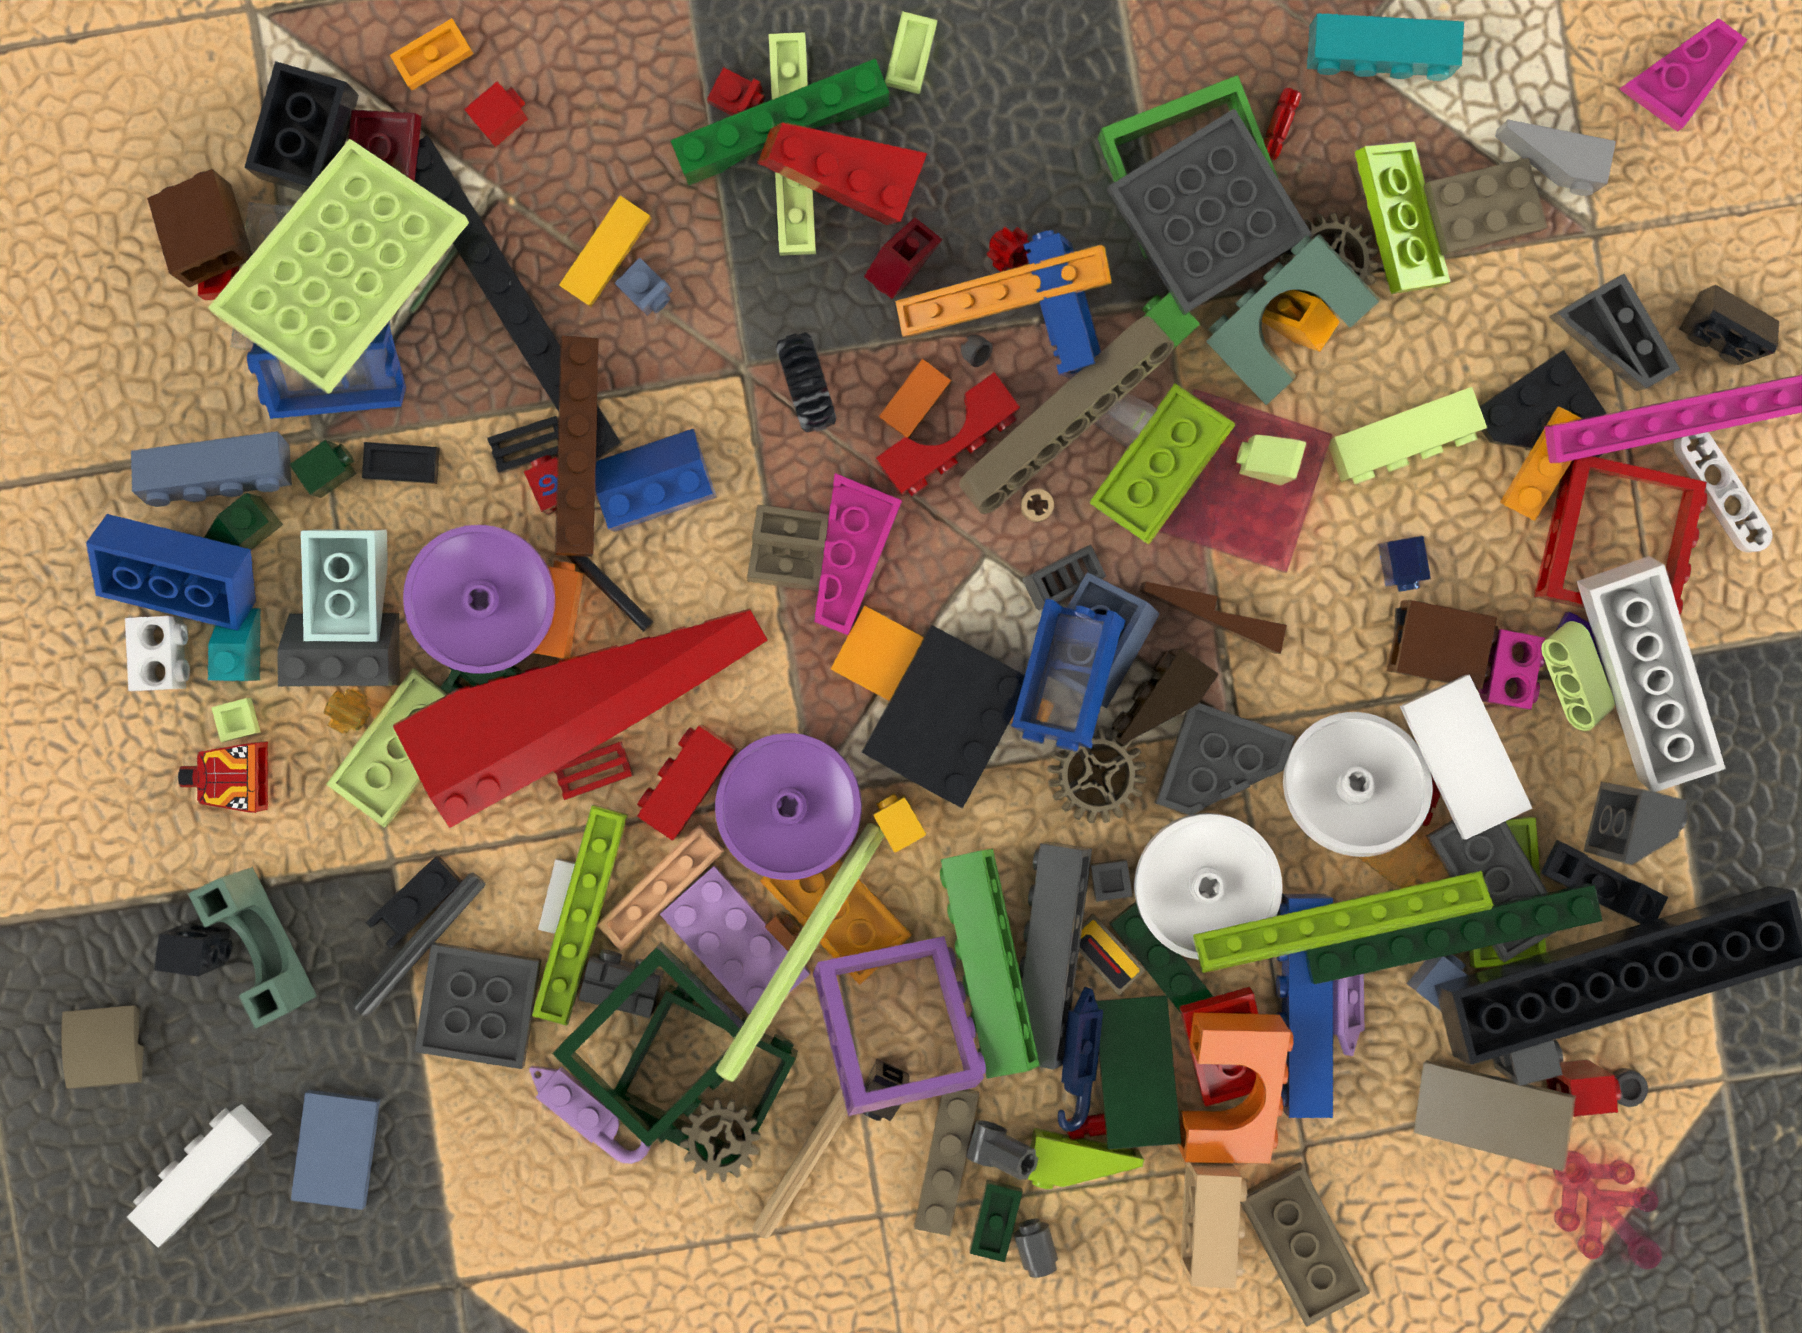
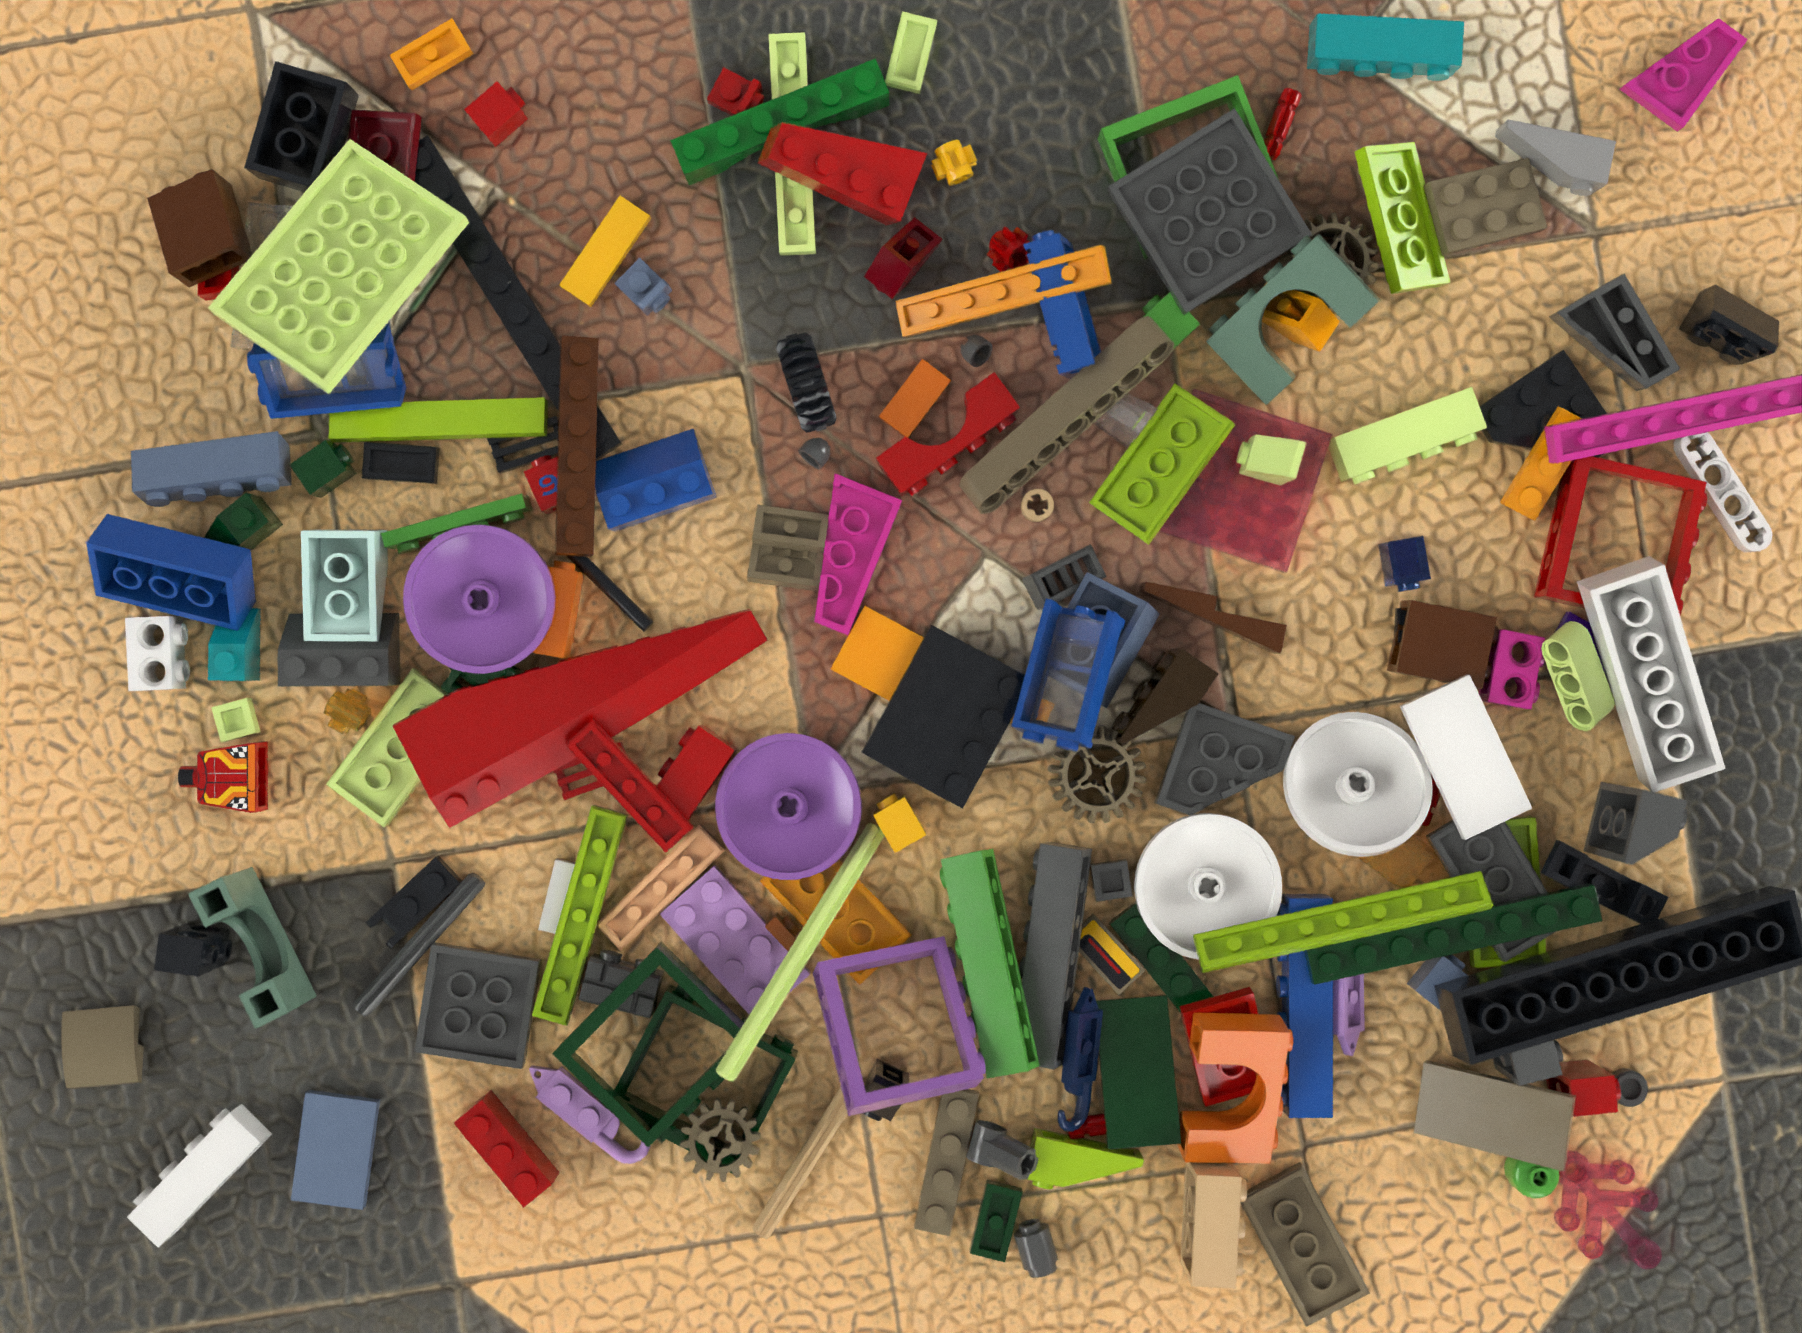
none -> lime tile [328,397,548,443]
none -> bright green plate [381,494,533,554]
none -> red brick [454,1090,560,1208]
none -> red tile [565,719,694,853]
none -> dark grey hinge [798,438,831,470]
none -> yellow gear [931,140,978,186]
none -> bright green head [1504,1157,1559,1198]

